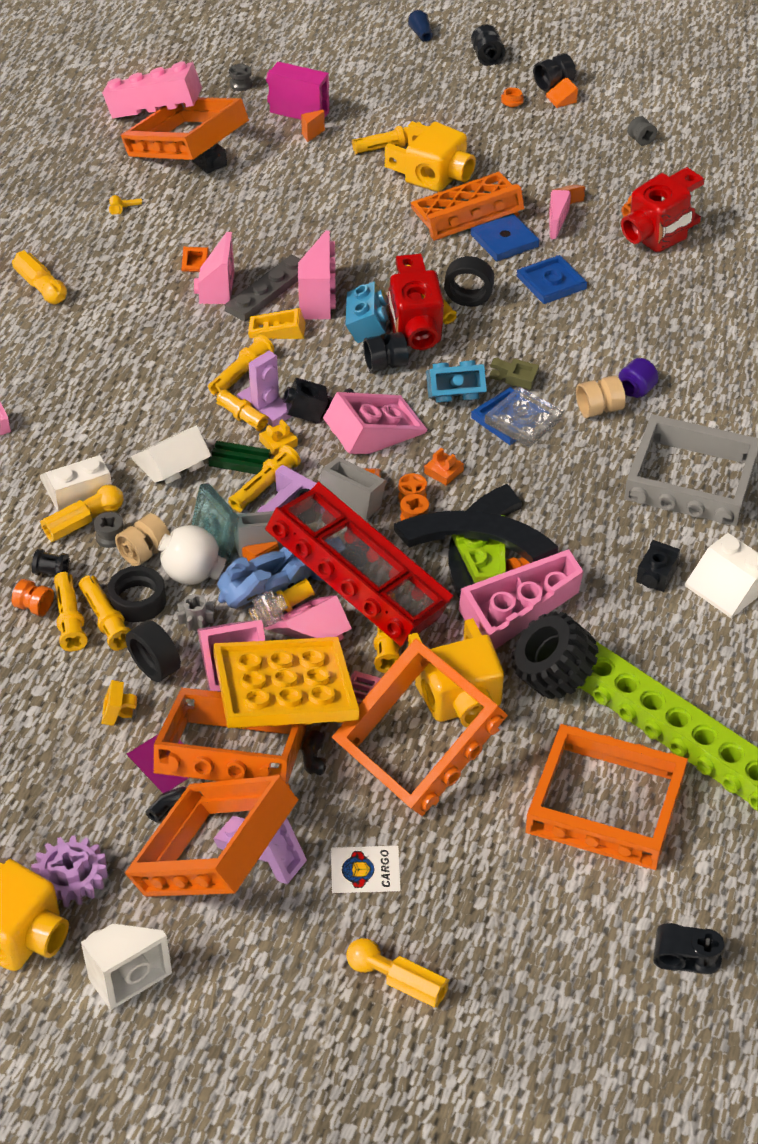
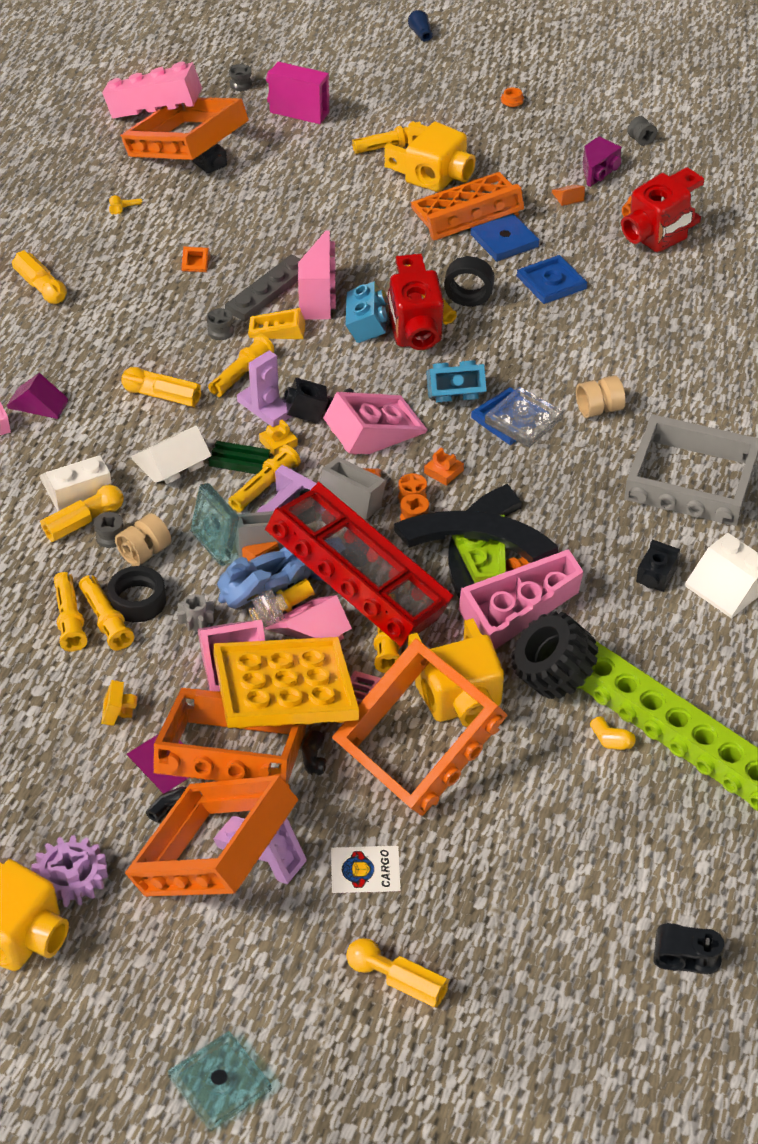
orange wheel [11,579,54,617] -> none
black bush [32,549,70,575] -> none
white slope [81,924,172,1010] -> none
black tyre [125,620,181,682] -> none
white brick [158,525,226,585] -> none
bright pink slope [194,232,235,304] -> none
yellow pin [216,389,269,431] -> none
orange slope [301,110,325,142] -> none
black wheel [363,332,409,372] -> none
black wheel [471,24,506,66] -> none
olive plate [489,358,540,390] -> none
orange window [525,724,688,870] -> none
black wheel [533,53,576,91] -> none
orange slope [546,78,578,108] -> none
bright pink slope [549,190,571,239] -> none
dark purple head [618,358,659,398] -> none
none -> magenta slope [7,373,68,419]
none -> yellow piece [121,367,201,408]
none -> clear light blue tile [168,1031,272,1132]
none -> dark grey wheel [206,308,234,340]
none -> magenta slope [582,136,622,187]
none -> yellow arm [590,716,636,750]

